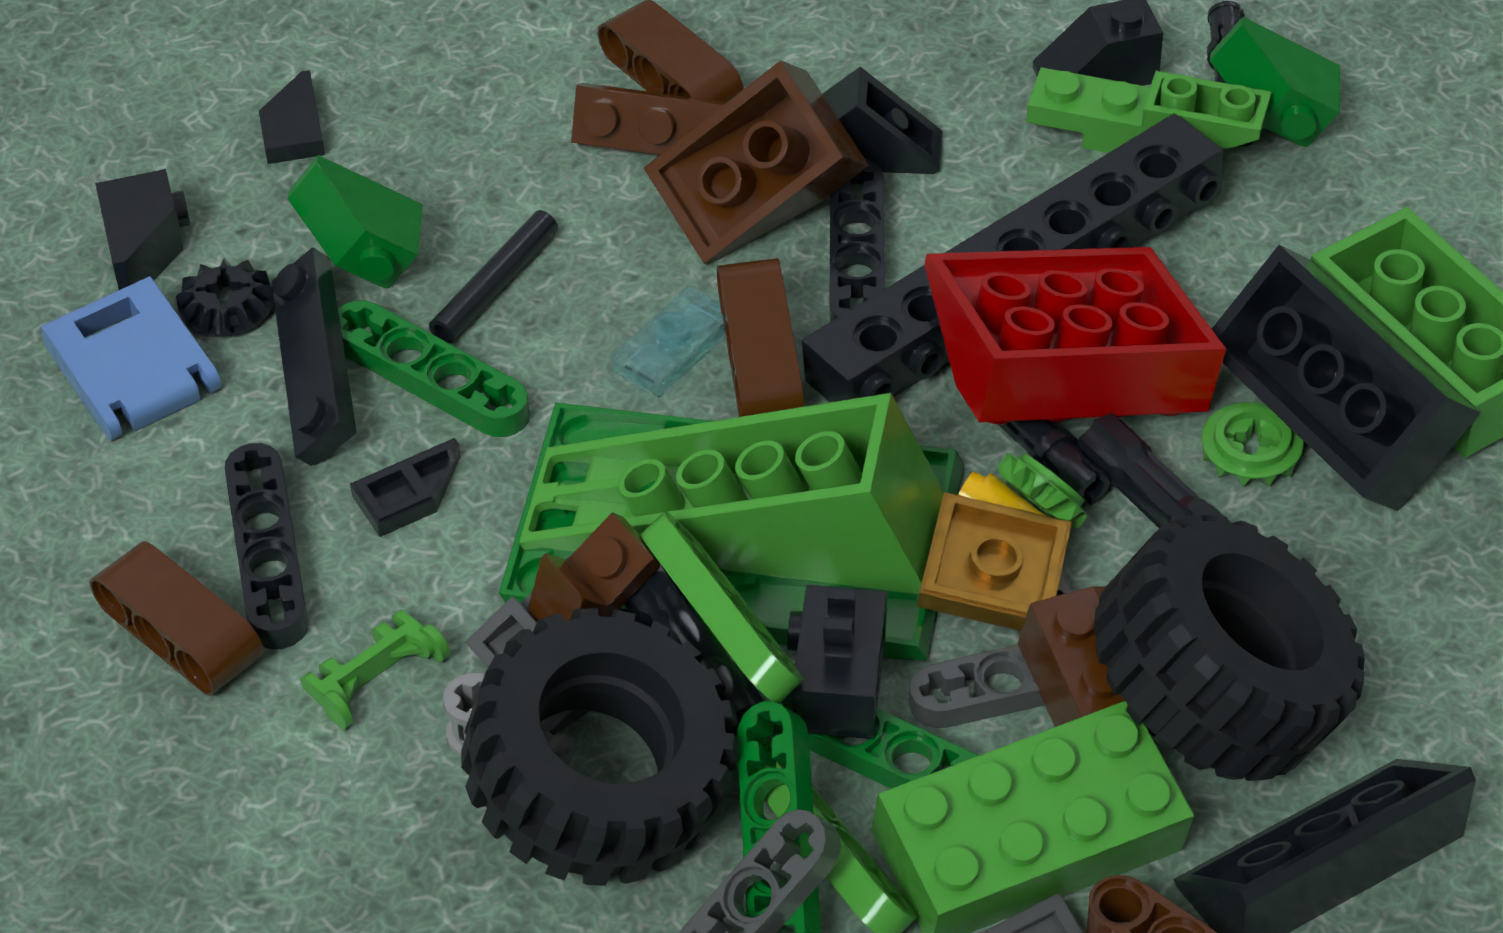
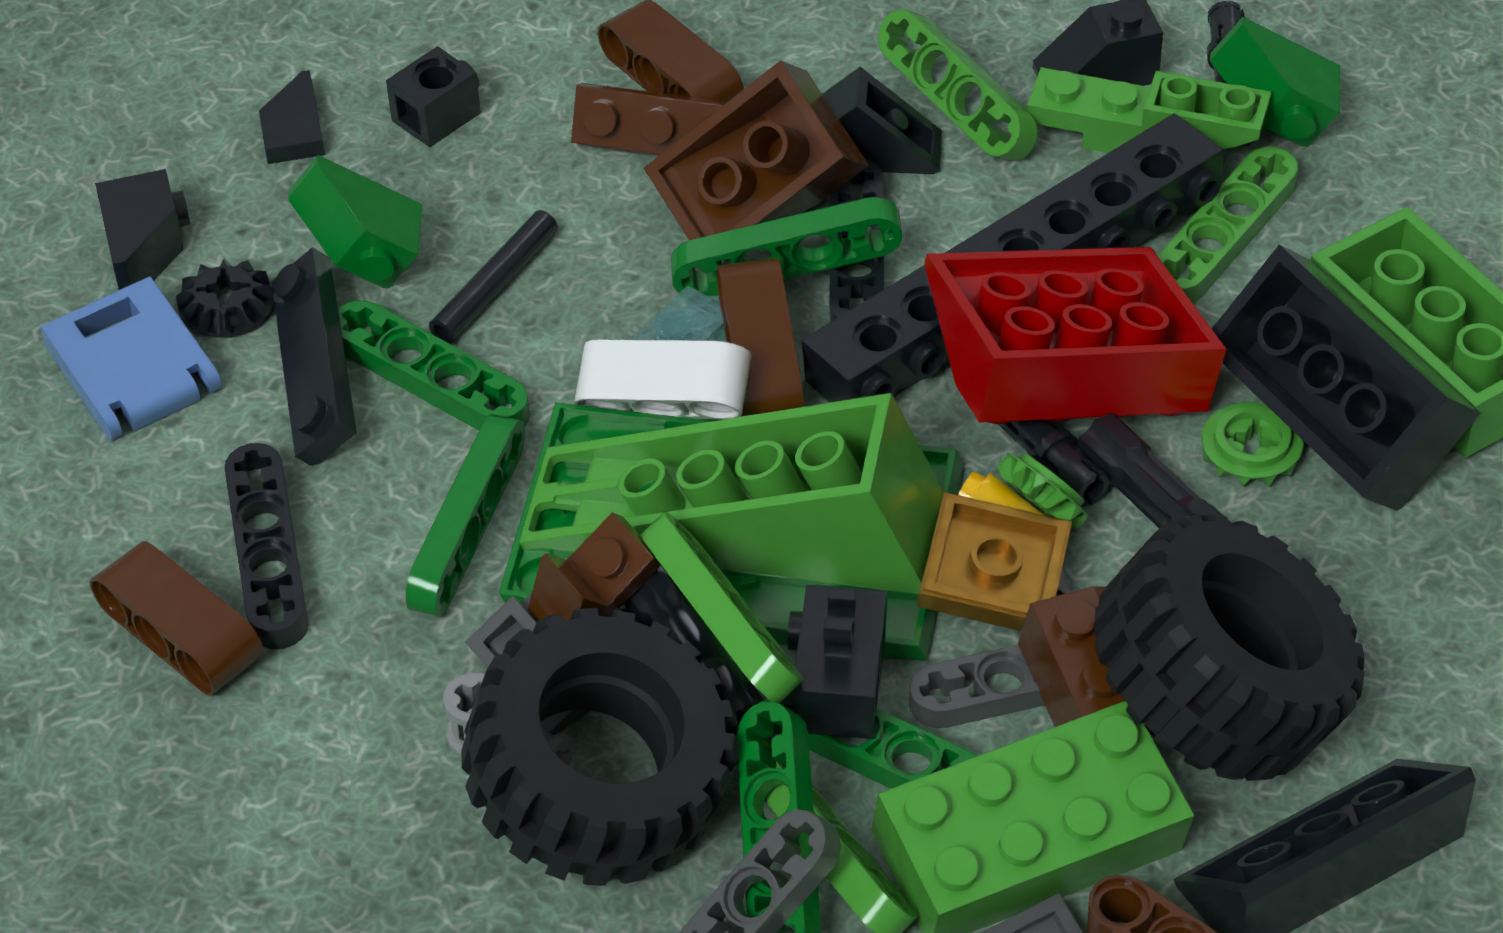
bright green piece [300,610,451,730] -> none
black tile [350,438,461,537] -> none
none -> black brick [386,46,481,147]
none -> green beam [406,414,525,617]
none -> white beam [574,340,752,420]
none -> green beam [670,197,902,298]
none -> bright green beam [878,9,1038,161]
none -> bright green beam [1158,147,1298,304]

